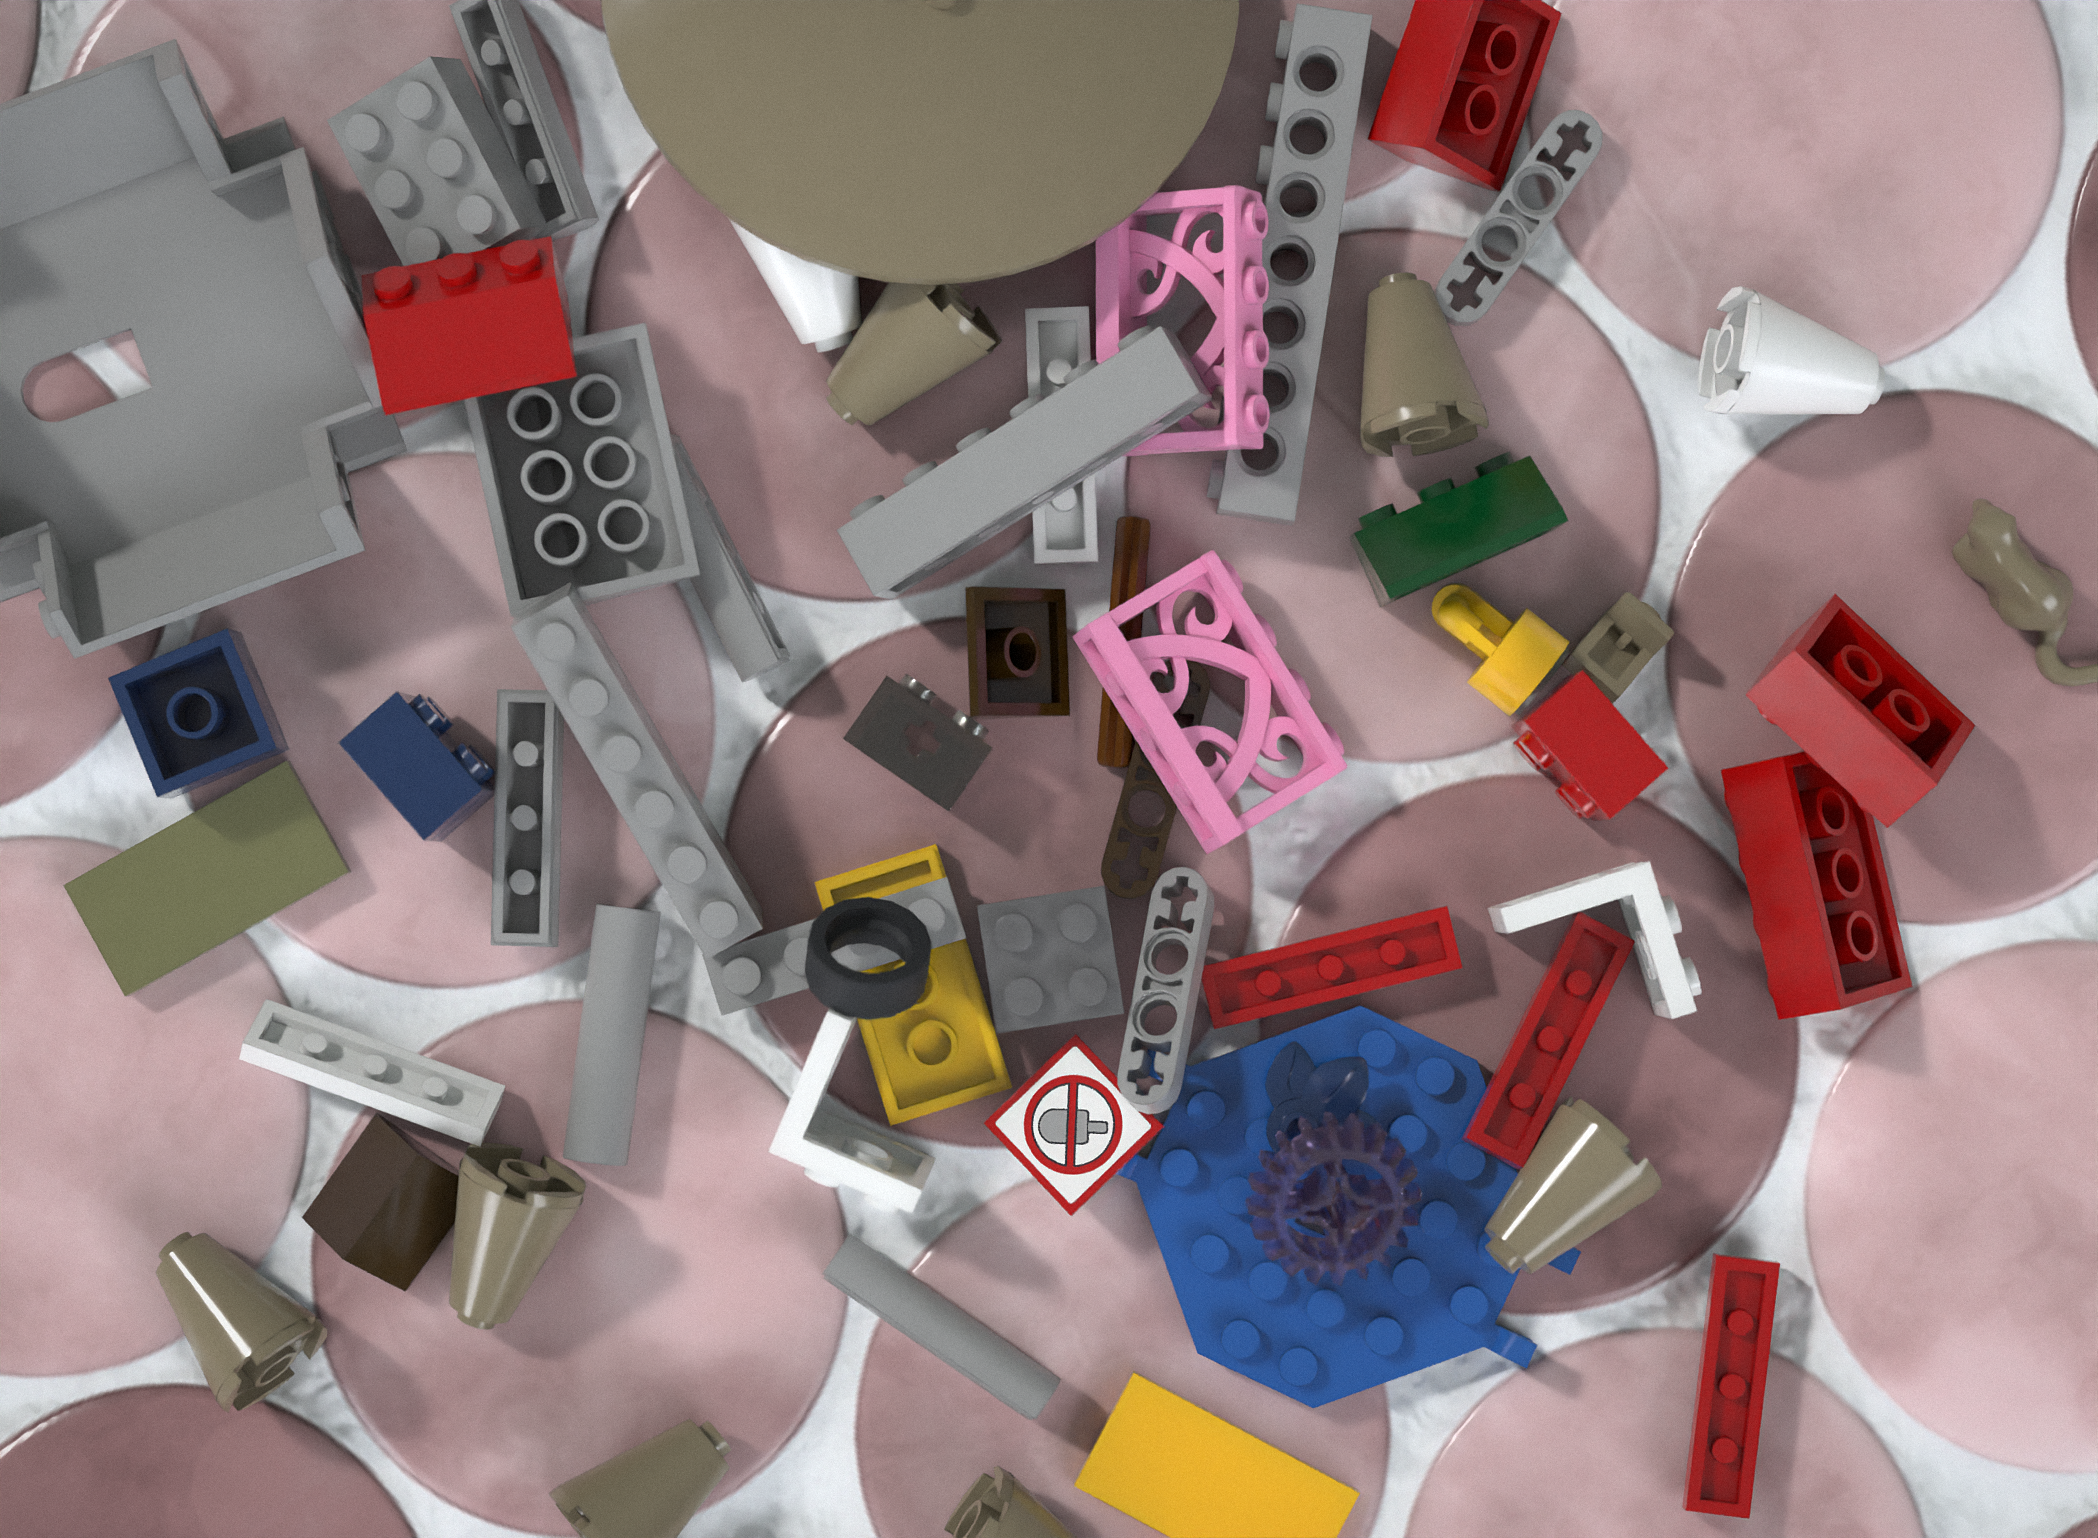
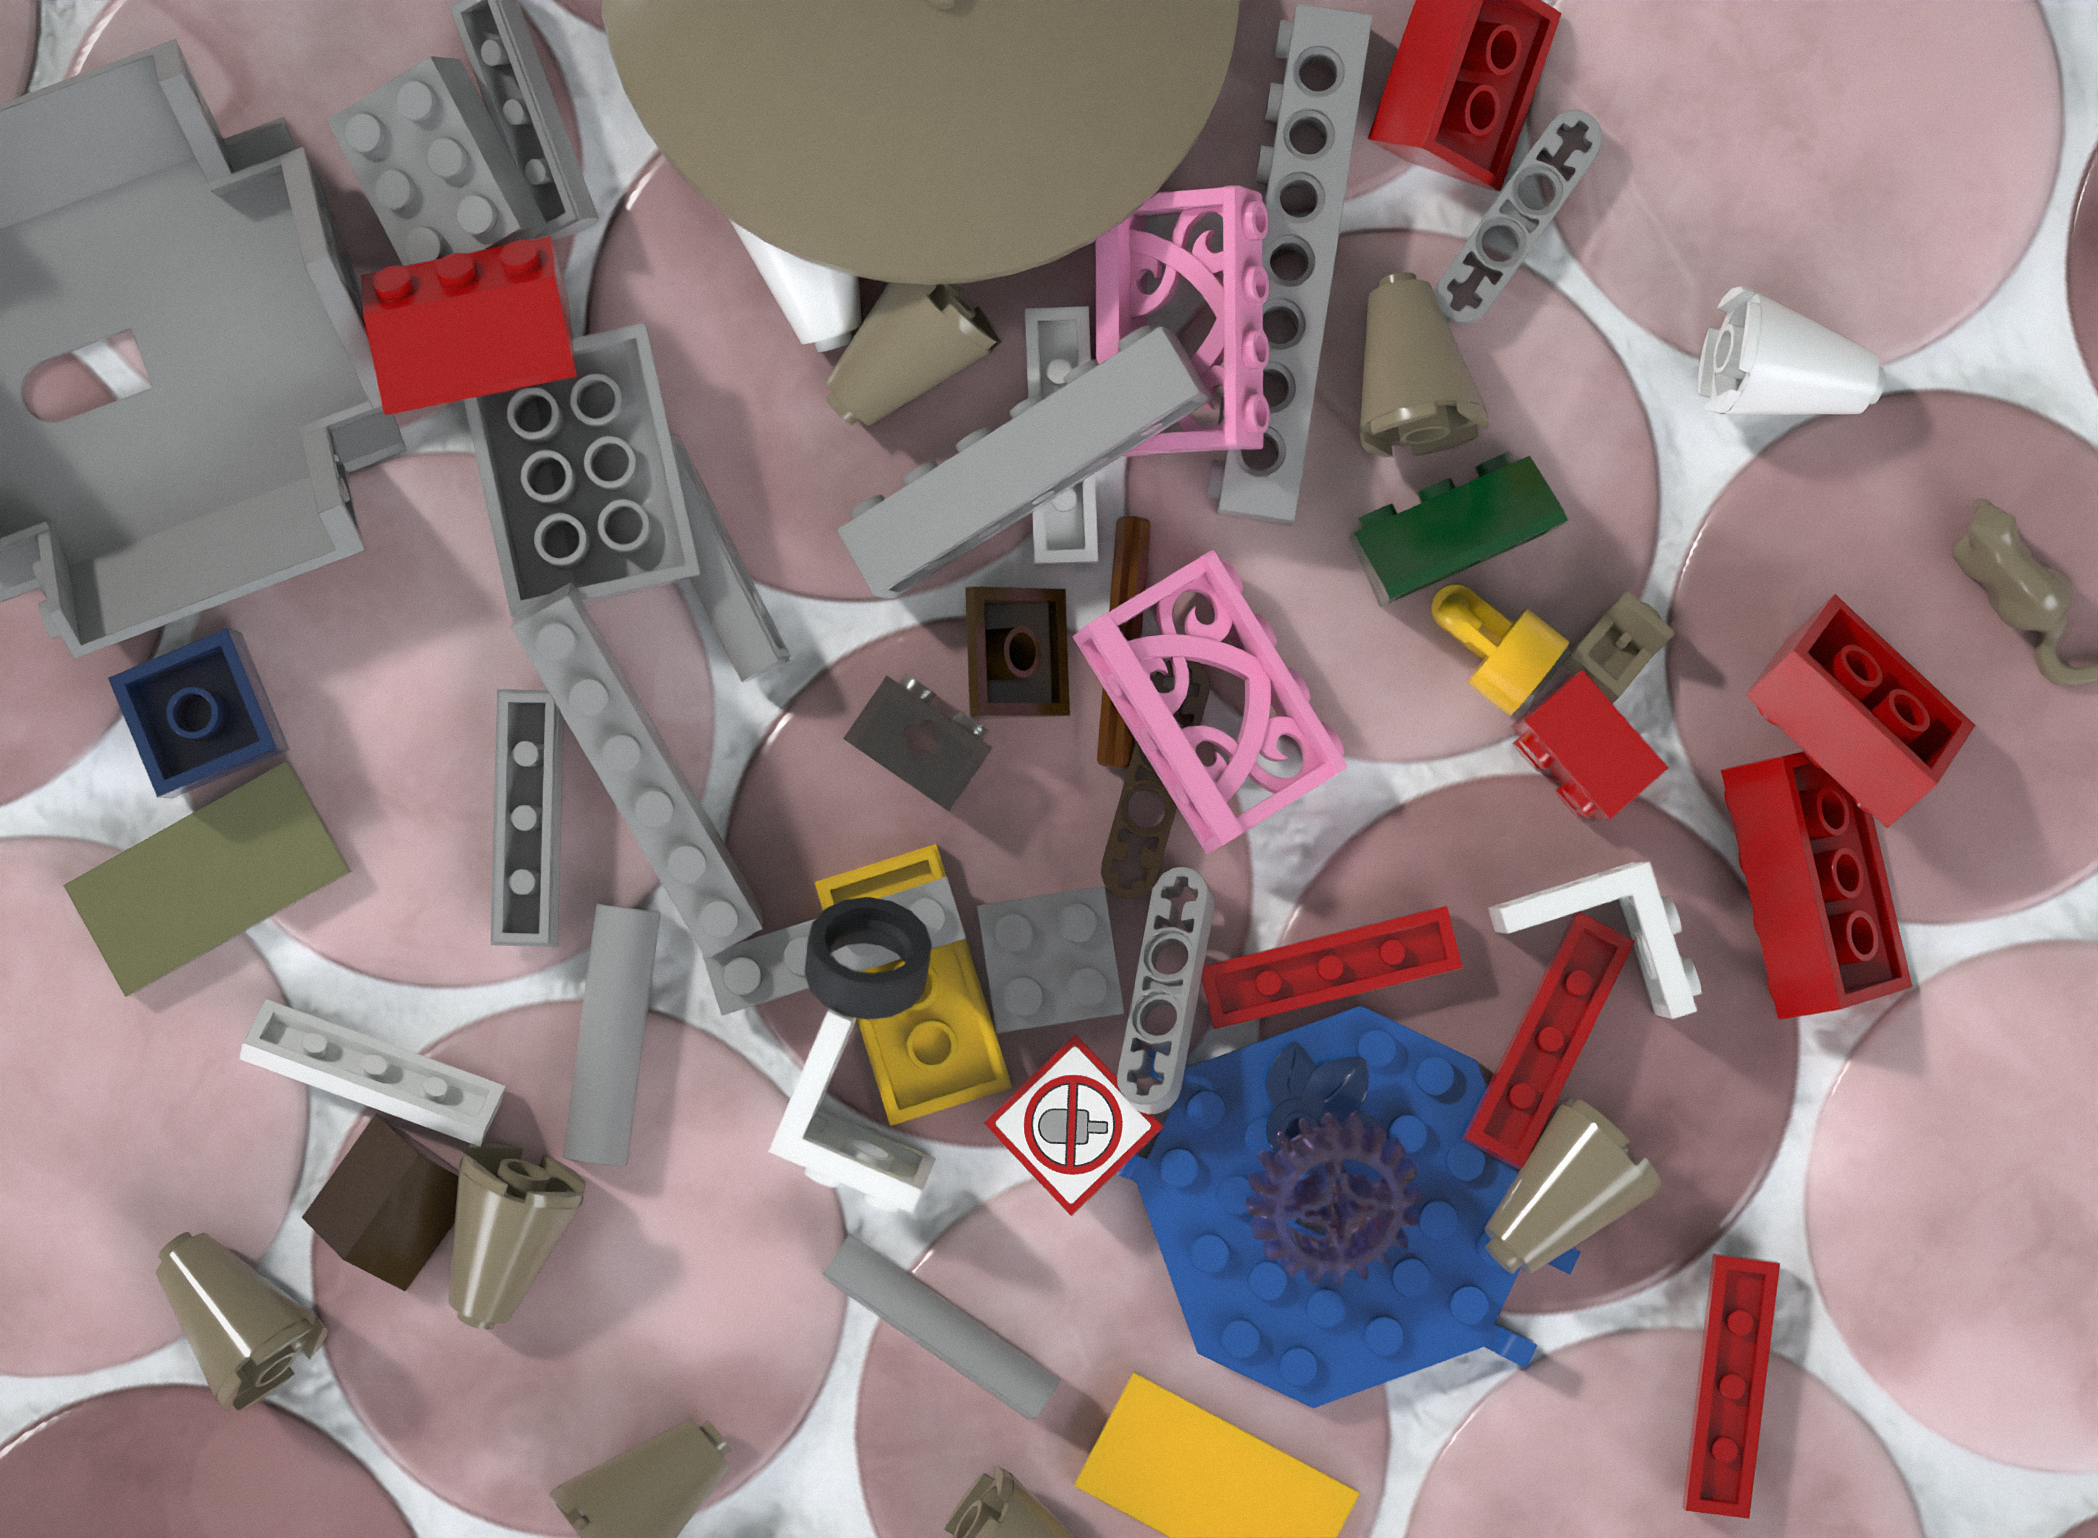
dark blue brick [338,691,495,842] -> none

